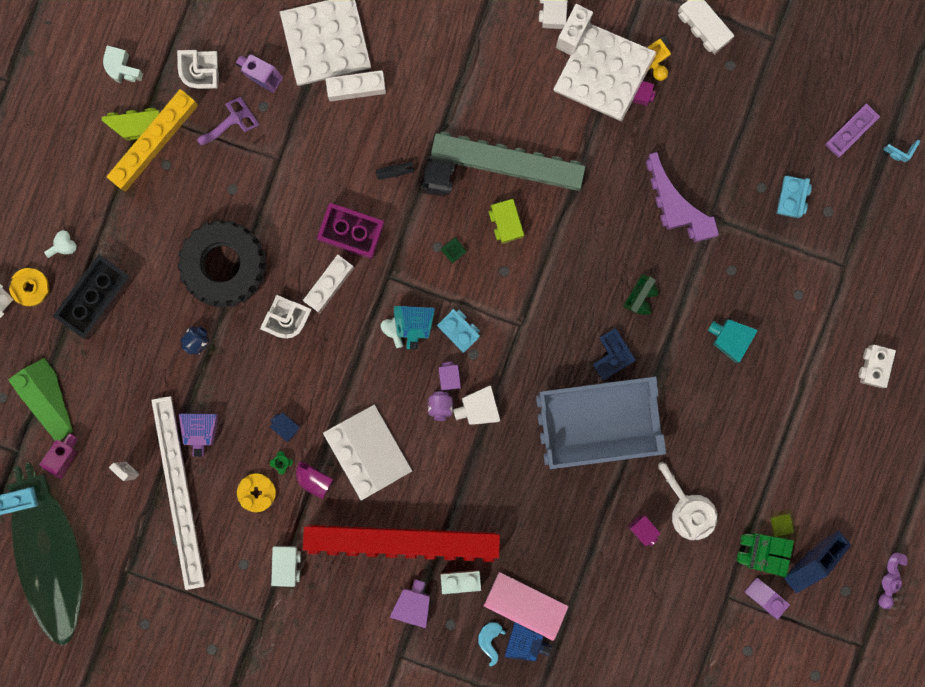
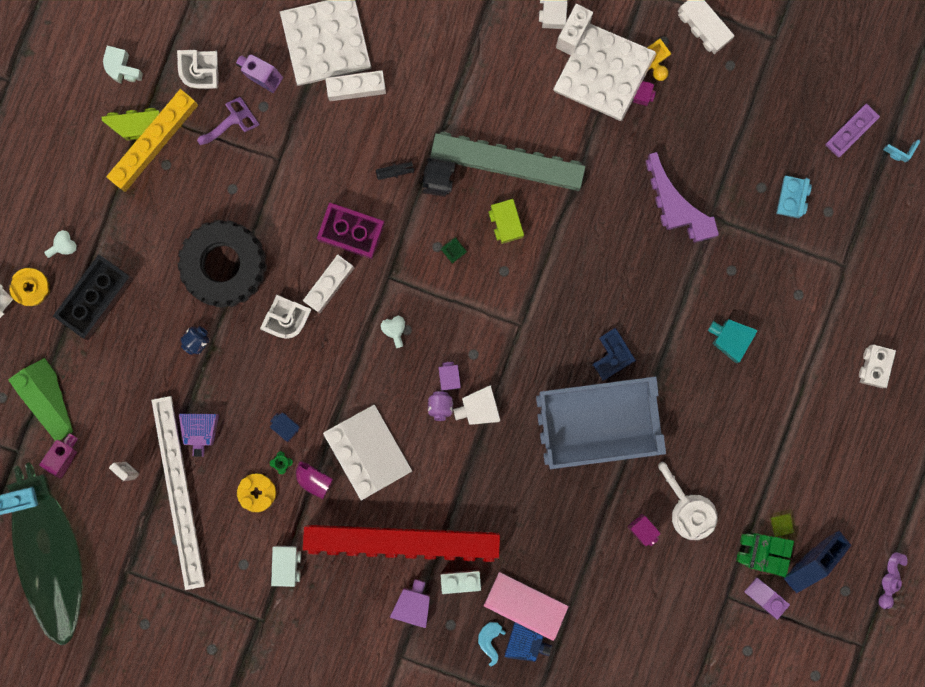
teal torso [394,306,435,349] -> none
medium azure bracket [437,309,480,353] -> none
dark green tile [623,274,659,315] -> none

